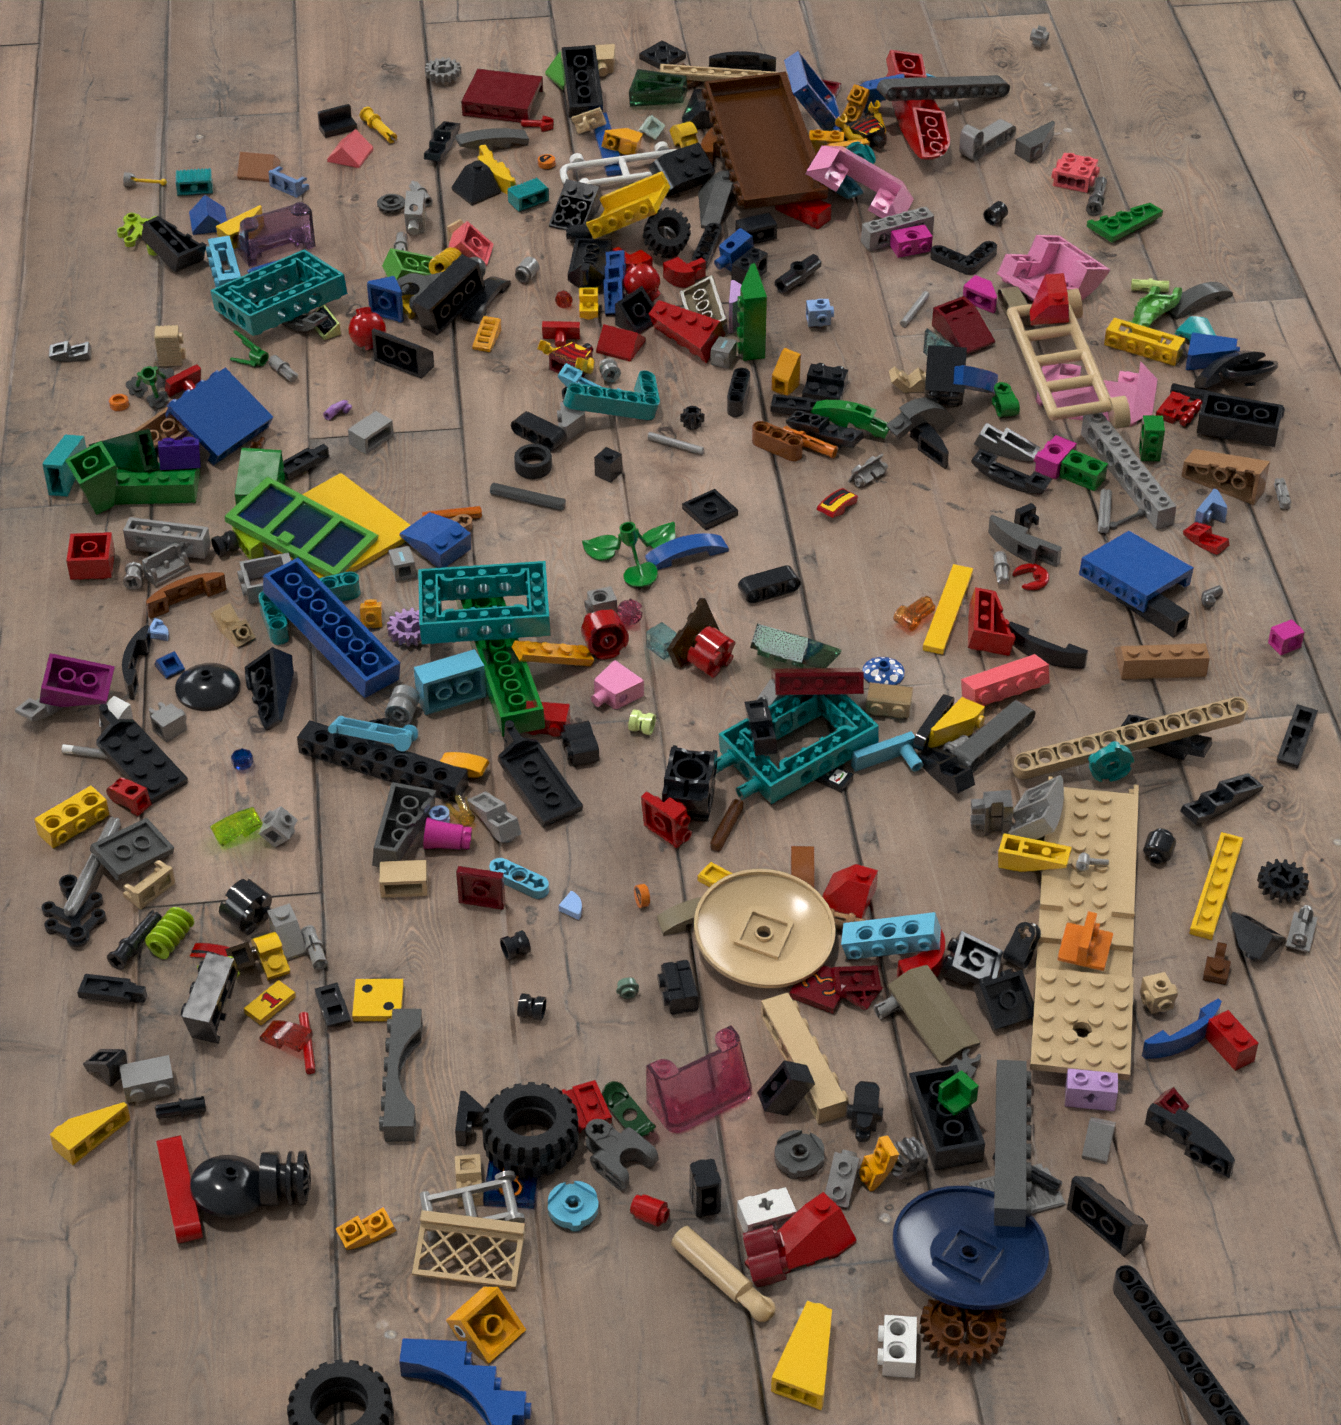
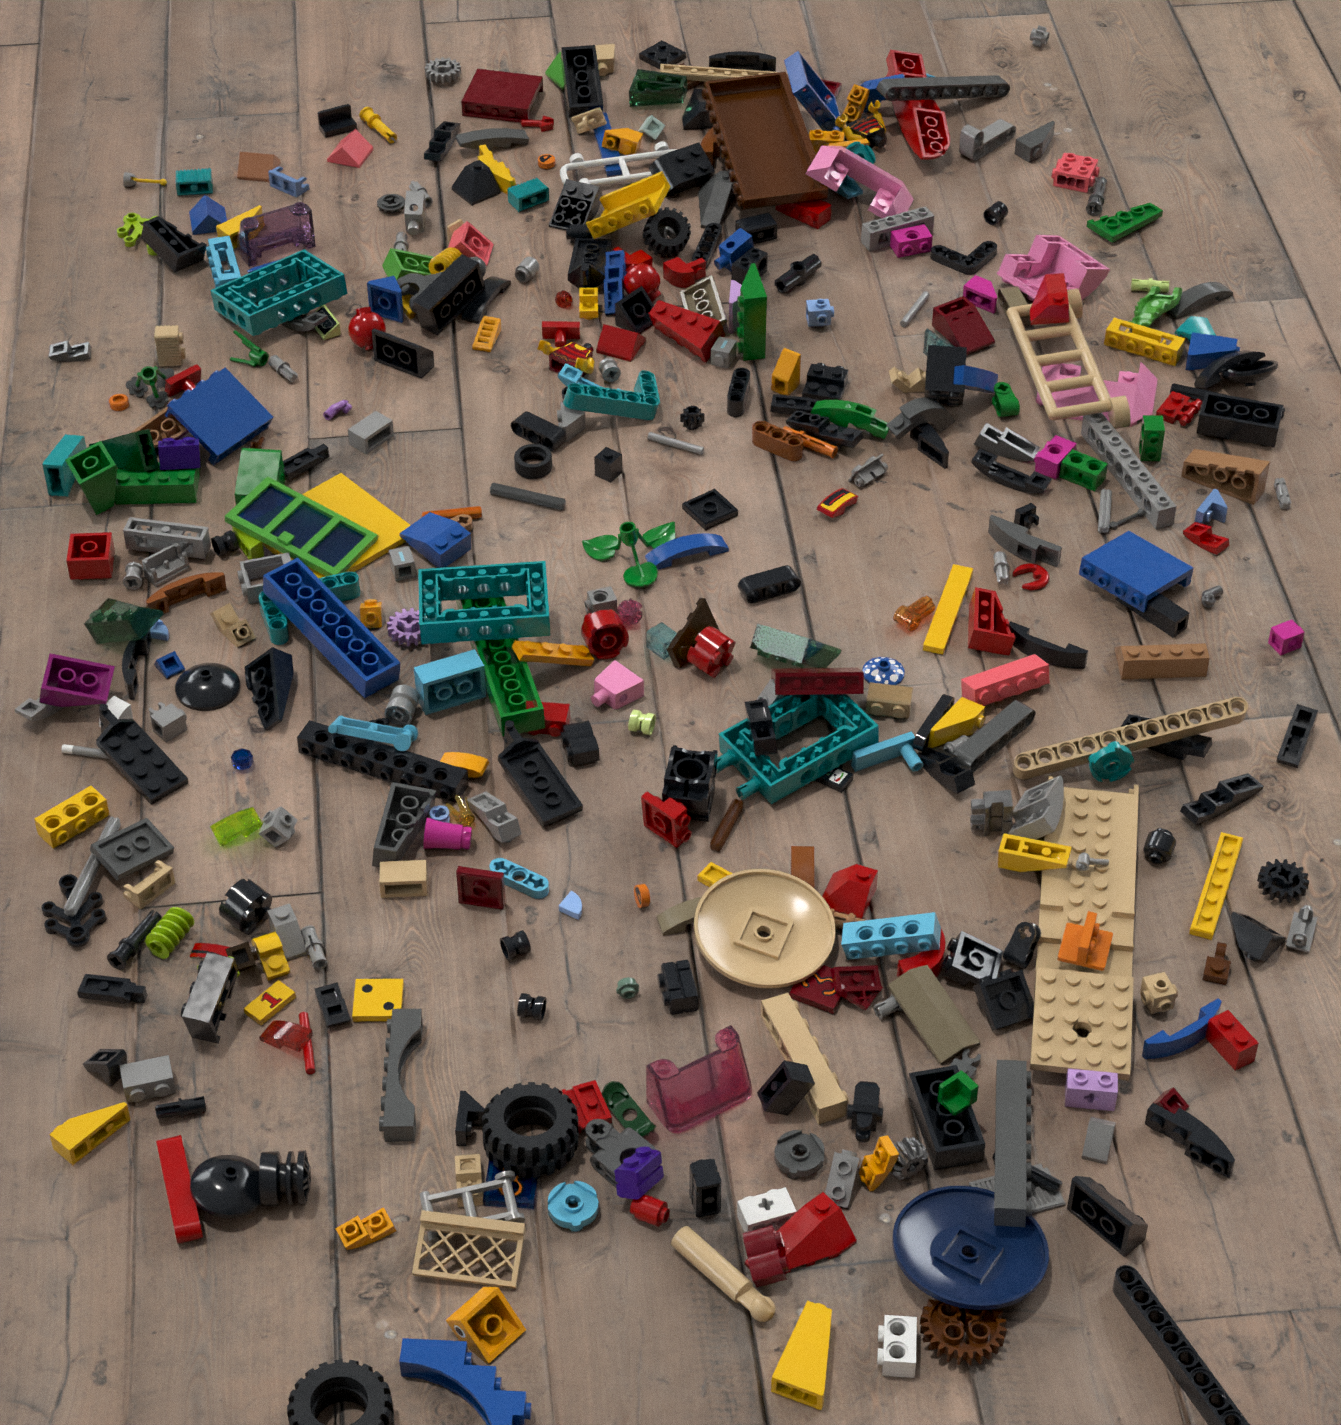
red leg [106,778,152,817] -> none
yellow brick [669,121,698,148] -> none
none -> clear green wedge [84,598,164,644]
none -> dark purple brick [614,1146,664,1200]

